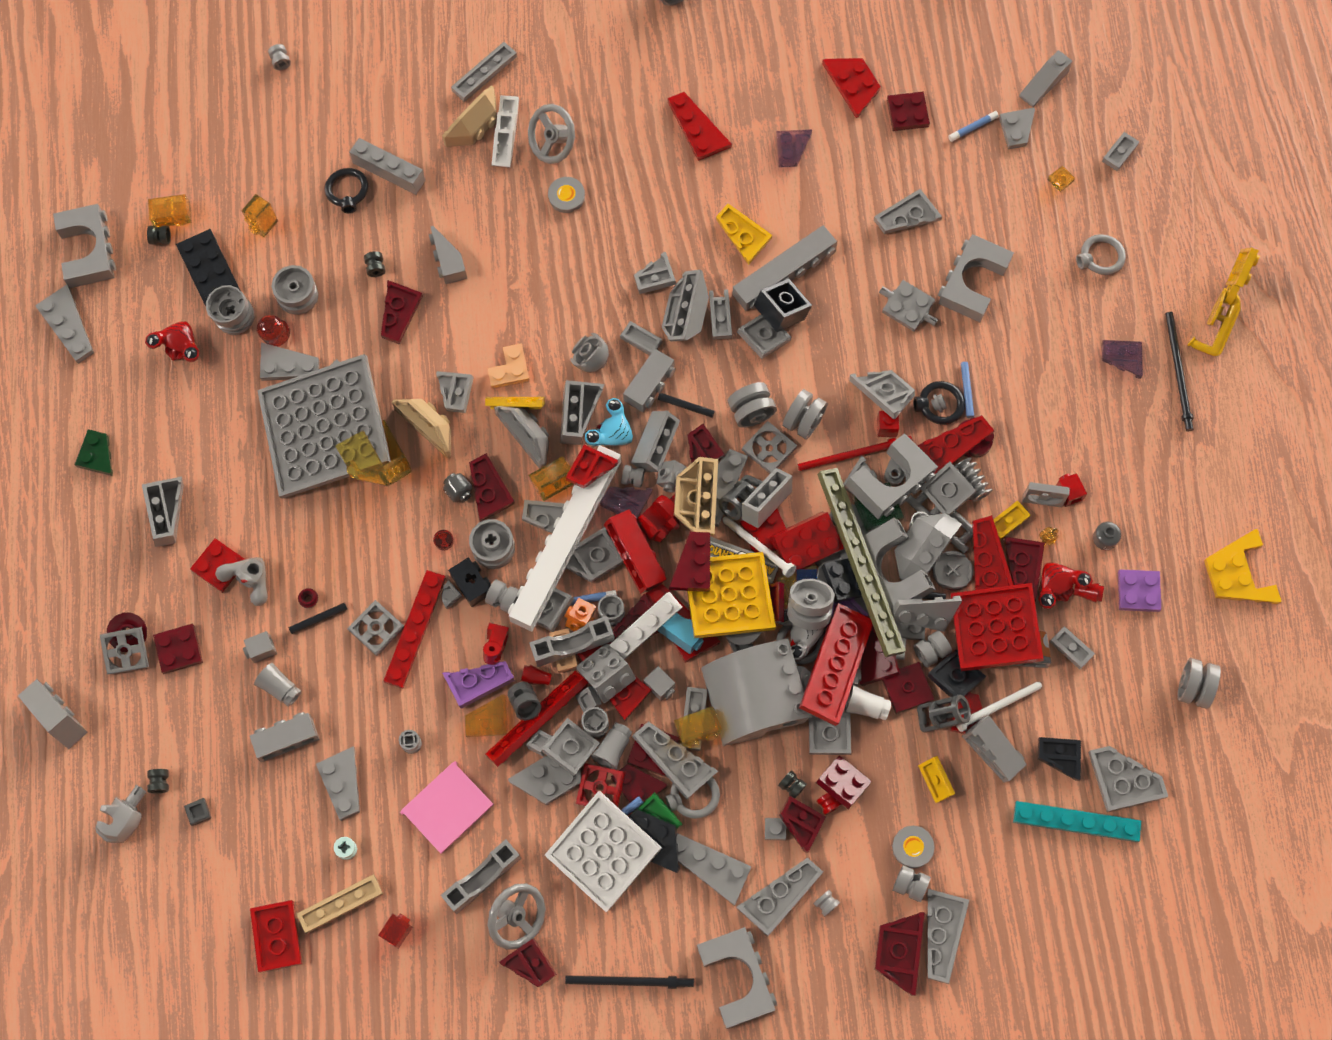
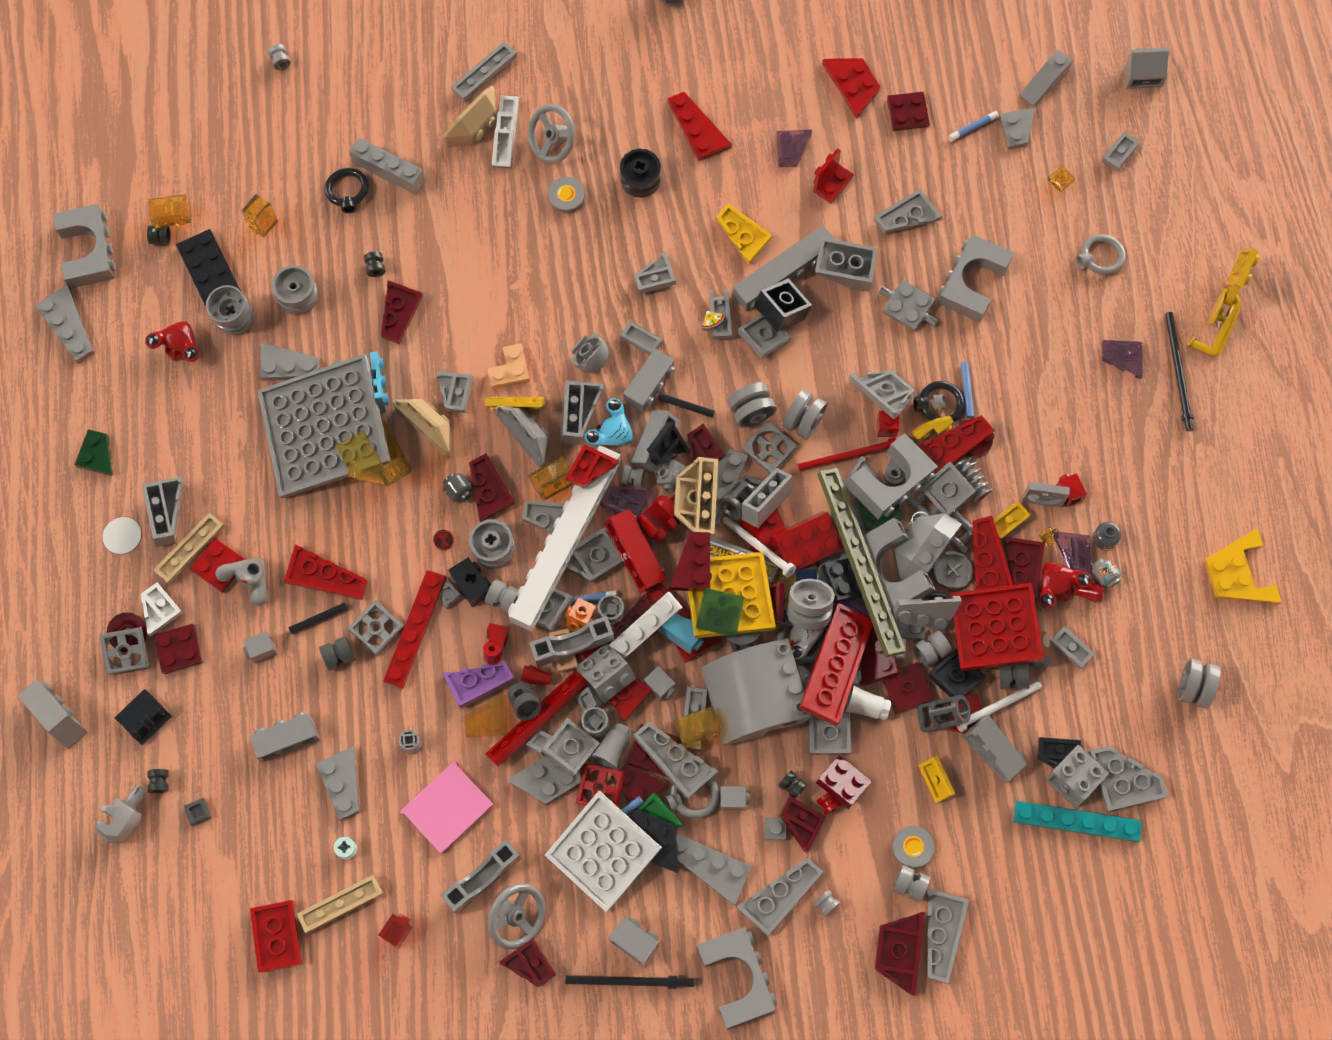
light grey plant [254,663,301,707] -> none
clear red helmet [257,315,290,347] -> none
dark red plate [298,588,318,608] -> none
light grey slope [429,226,467,284] -> none
light grey wedge [662,270,709,342] -> none
medium lavender plate [1118,570,1161,612] -> none
none -> white sticker [103,517,141,554]
none -> black hinge [114,689,172,745]
none -> white wing [141,583,182,637]
none -> tan plate [153,512,225,584]
none -> red wing [284,544,368,600]
none -> dark grey wheel [319,636,356,671]
none -> medium azure wing [370,352,389,413]
none -> light grey brick [609,917,659,967]
none -> black wheel [620,148,661,198]
none -> black wing [647,422,690,464]
none -> clear green slope [695,588,744,637]
none -> tile [702,311,725,331]
none -> light grey brick [720,786,750,811]
none -> red bracket [813,148,854,204]
none -> light grey slope [815,237,878,292]
none -> yellow slope [912,416,954,440]
none -> dark grey wheel [999,663,1030,689]
none -> light grey bracket [1045,745,1109,808]
none -> wing [1053,531,1093,575]
none -> light grey head [1091,559,1121,589]
none -> light grey slope [1123,47,1169,89]

